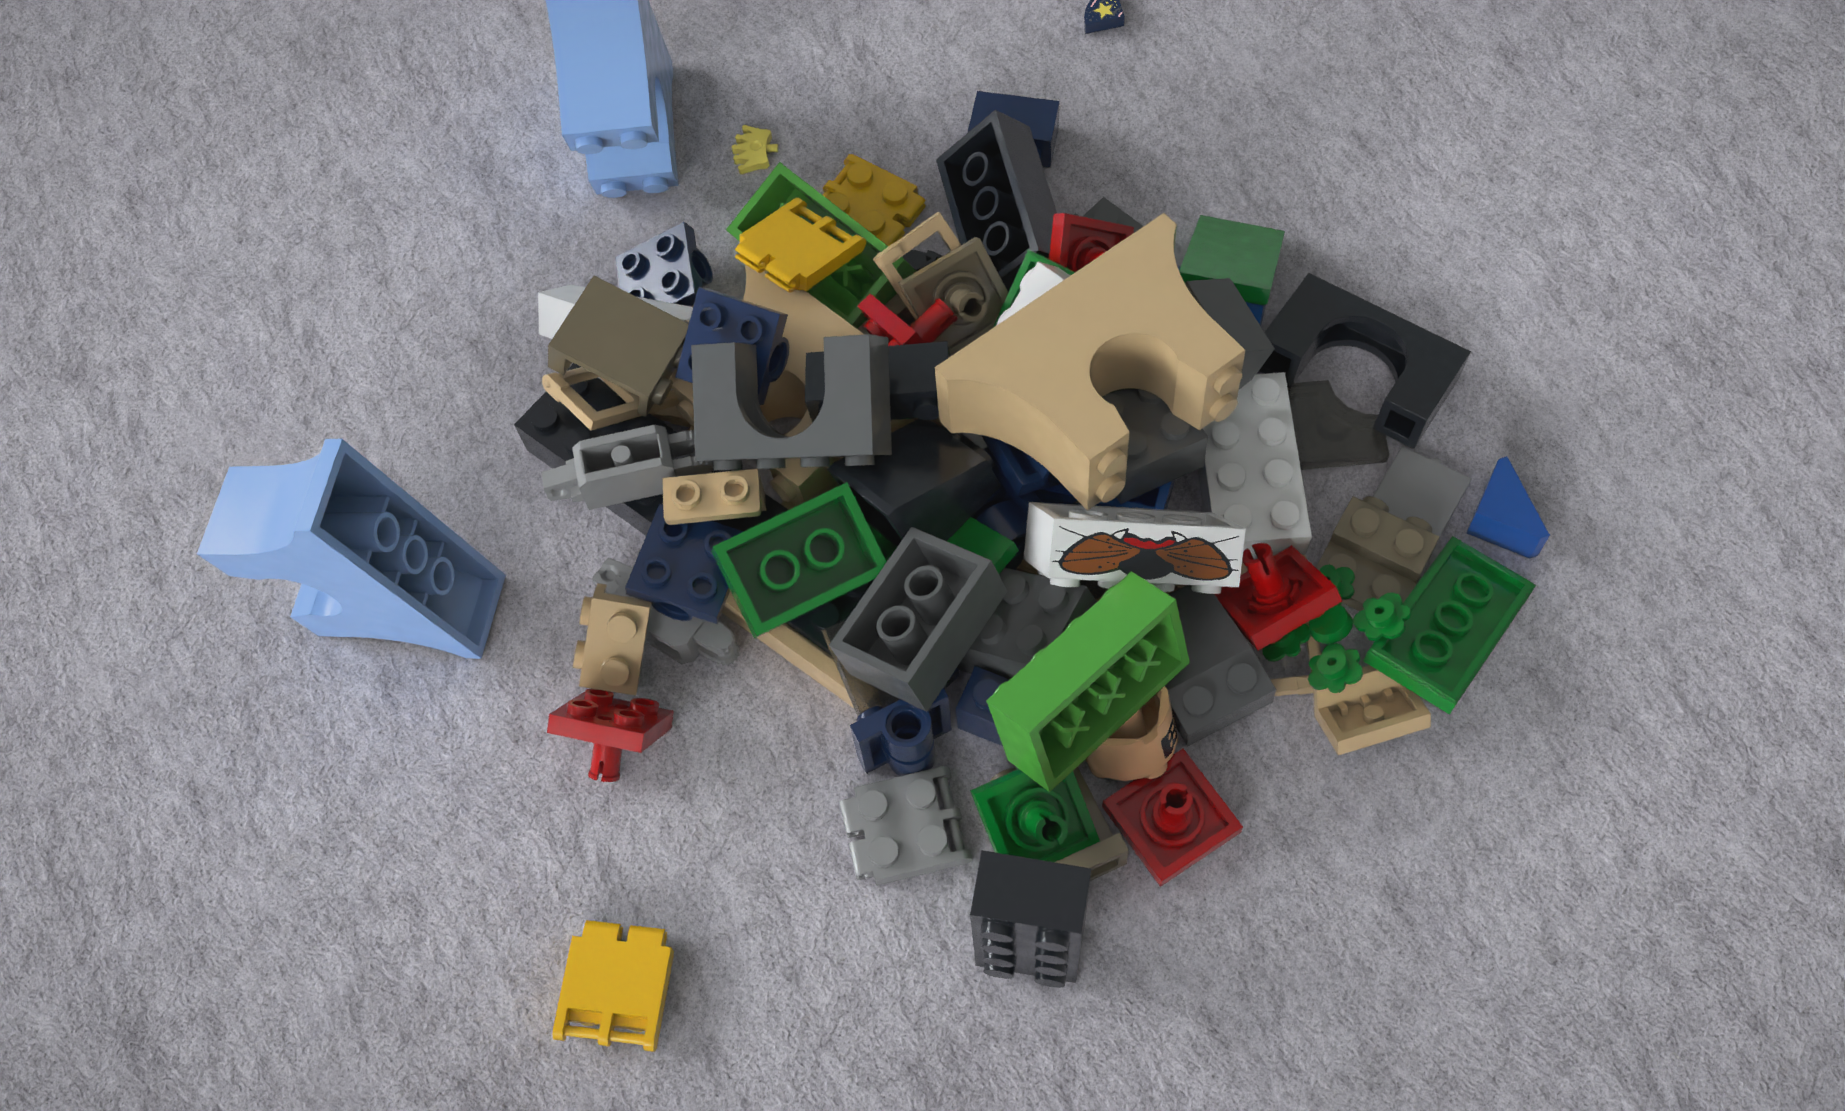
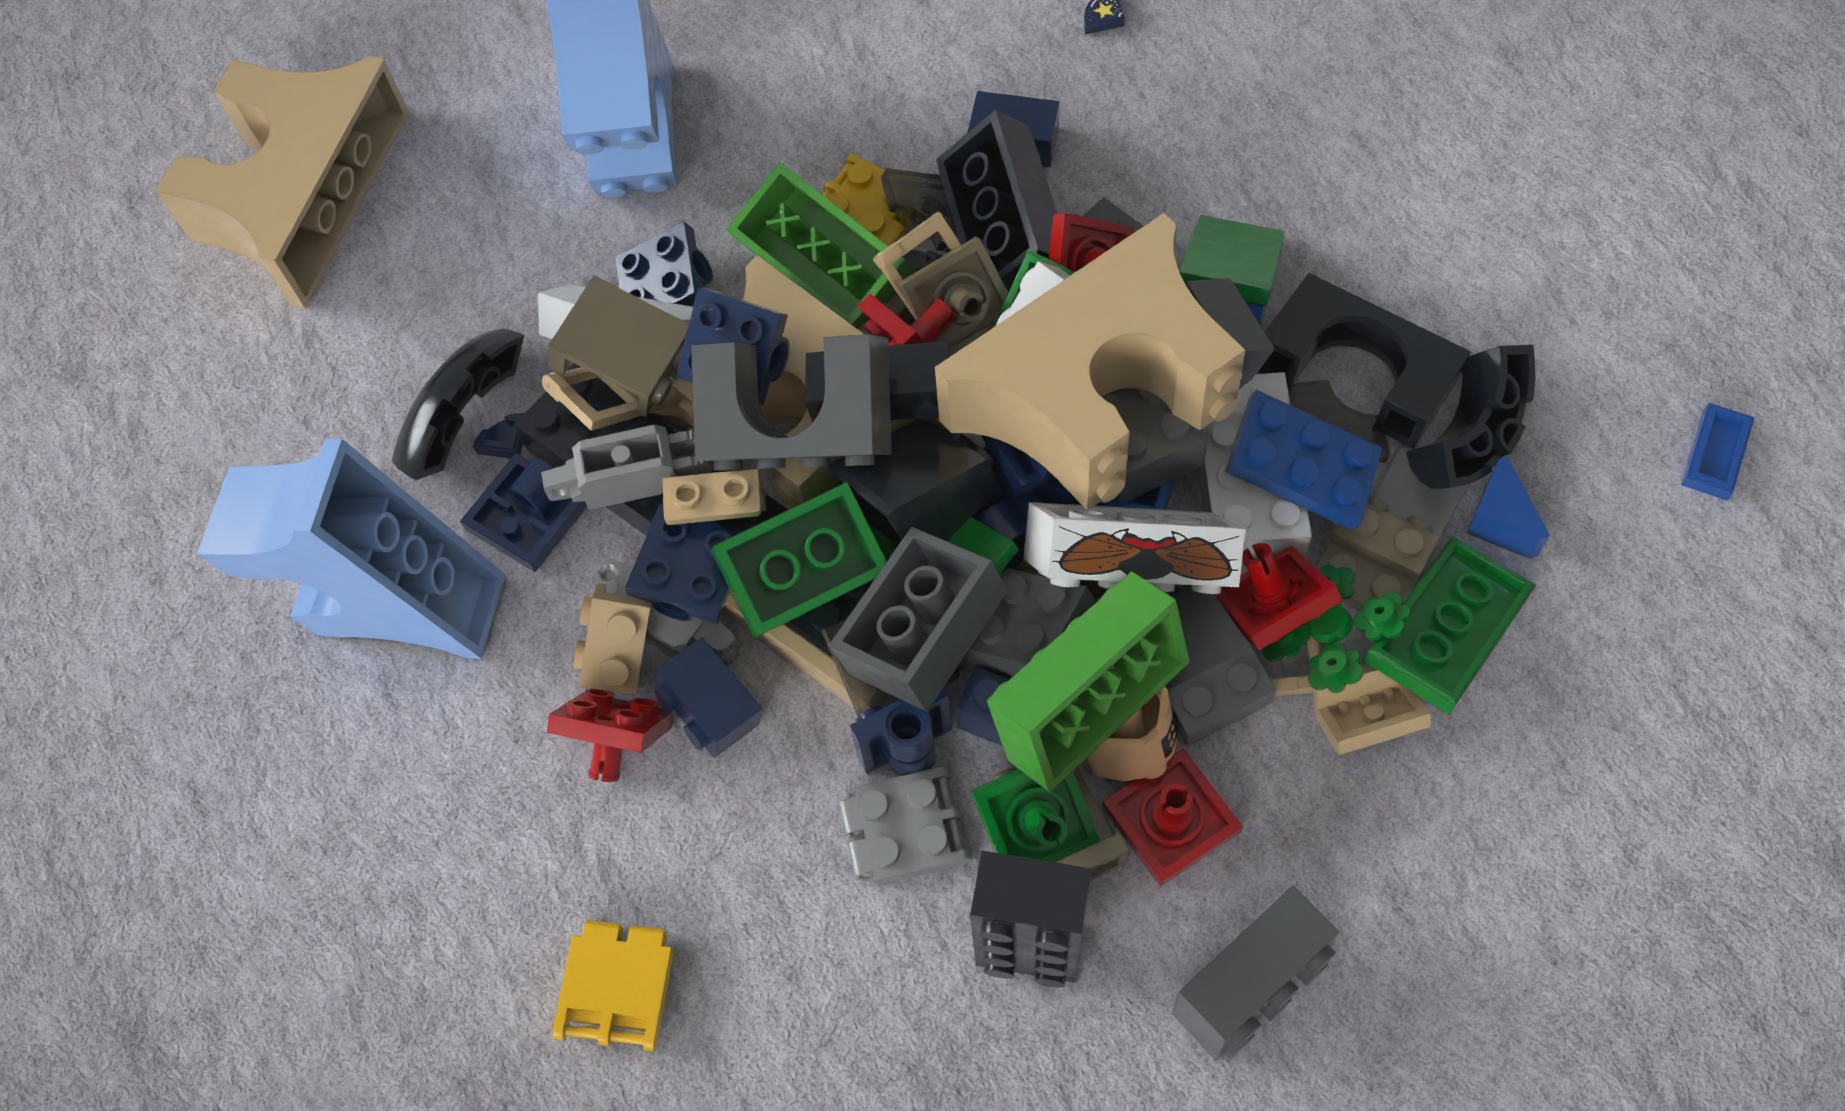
light yellow piece [731,125,778,174] -> none
yellow plate [735,197,866,293] -> none
none -> tan piece [156,55,409,308]
none -> black brick [392,328,525,480]
none -> dark blue plate [460,453,587,572]
none -> dark blue tile [472,413,524,458]
none -> dark blue brick [654,637,763,758]
none -> clear smoke tile [881,168,959,252]
none -> dark grey brick [1171,885,1340,1061]
none -> blue plate [1225,390,1383,531]
none -> black brick [1406,345,1536,489]
none -> blue tile [1681,403,1755,500]

